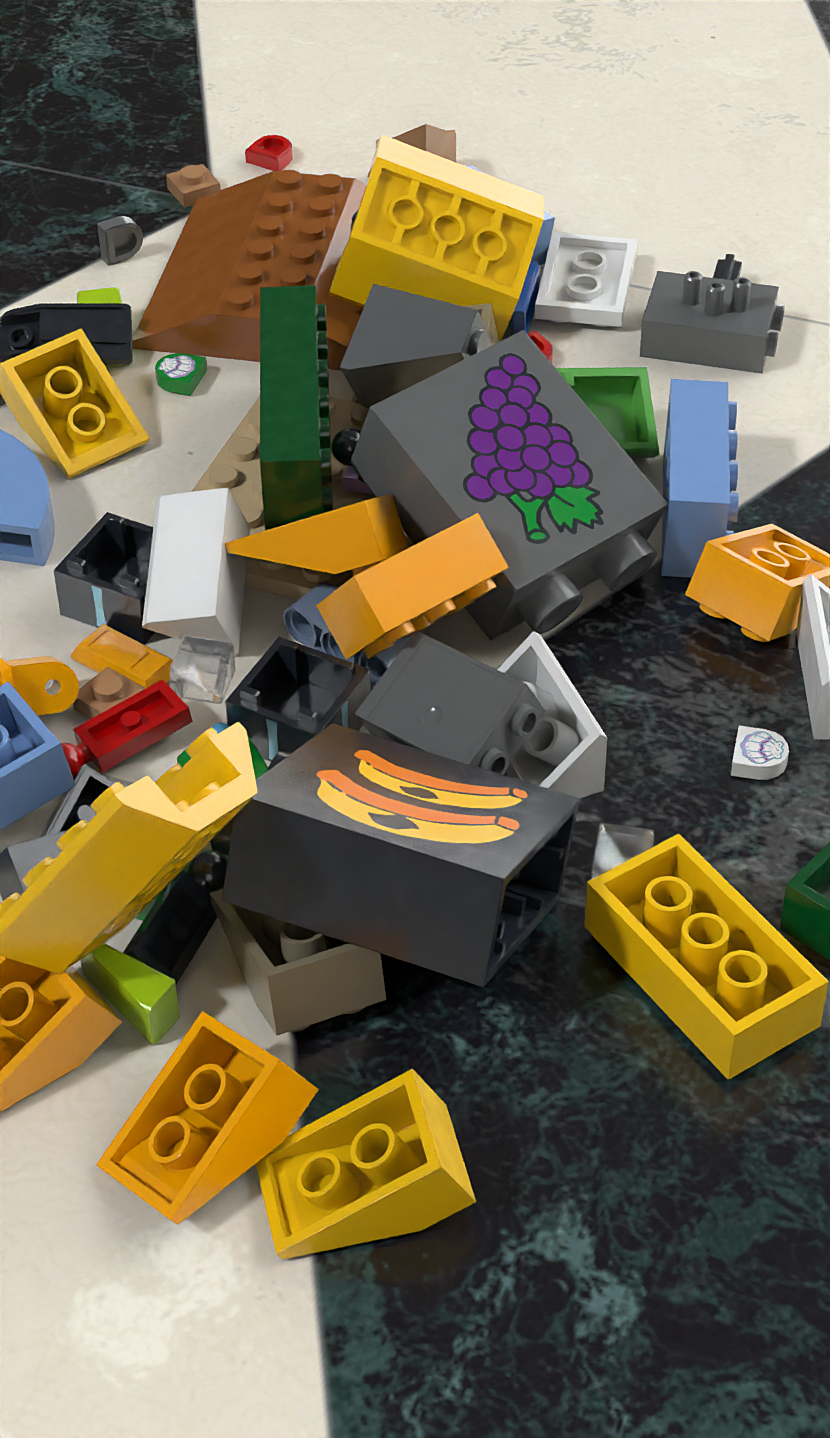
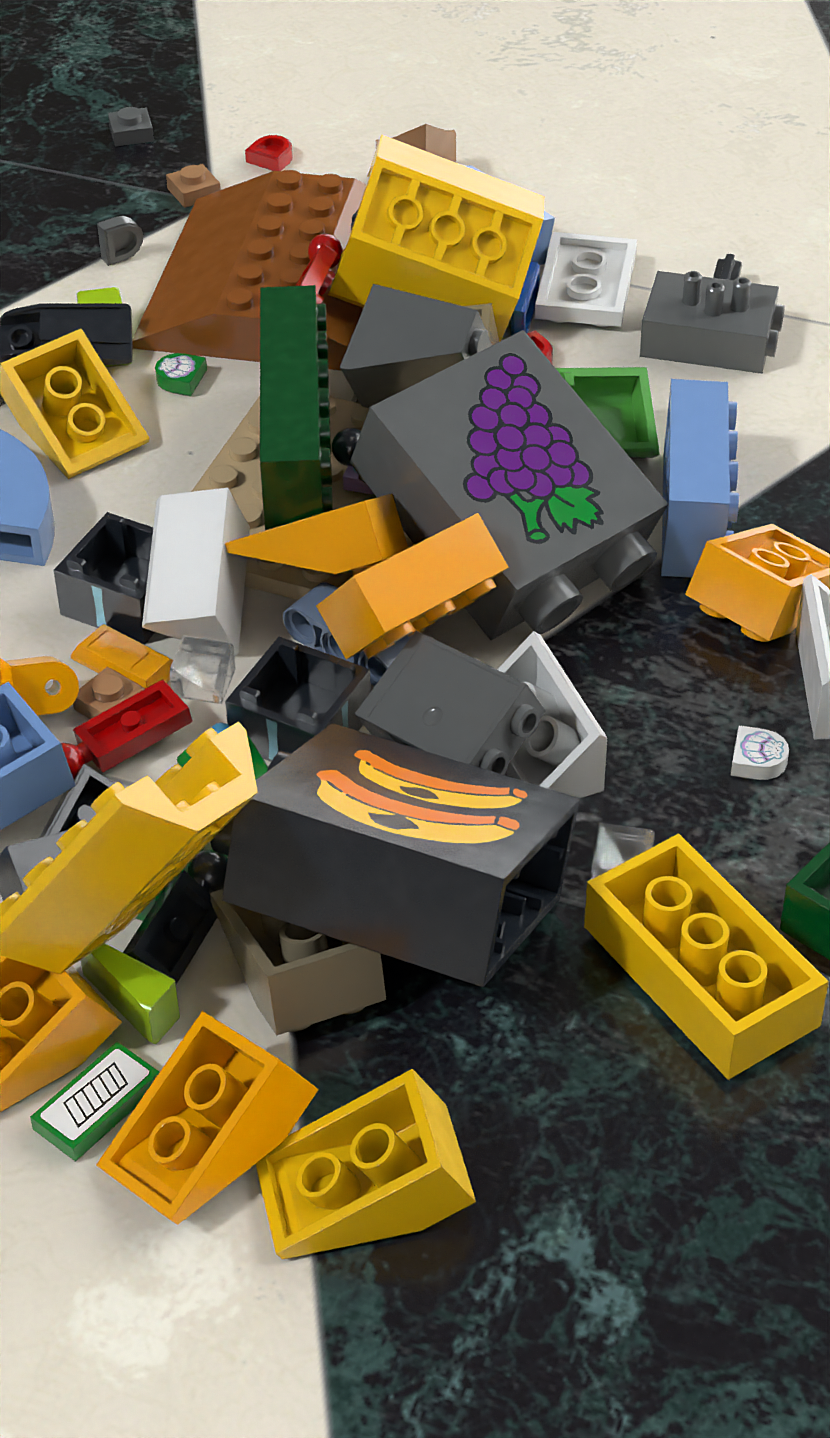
none -> tile [30,1042,160,1162]
none -> dark grey plate [108,107,154,146]
none -> red plate [295,234,343,304]

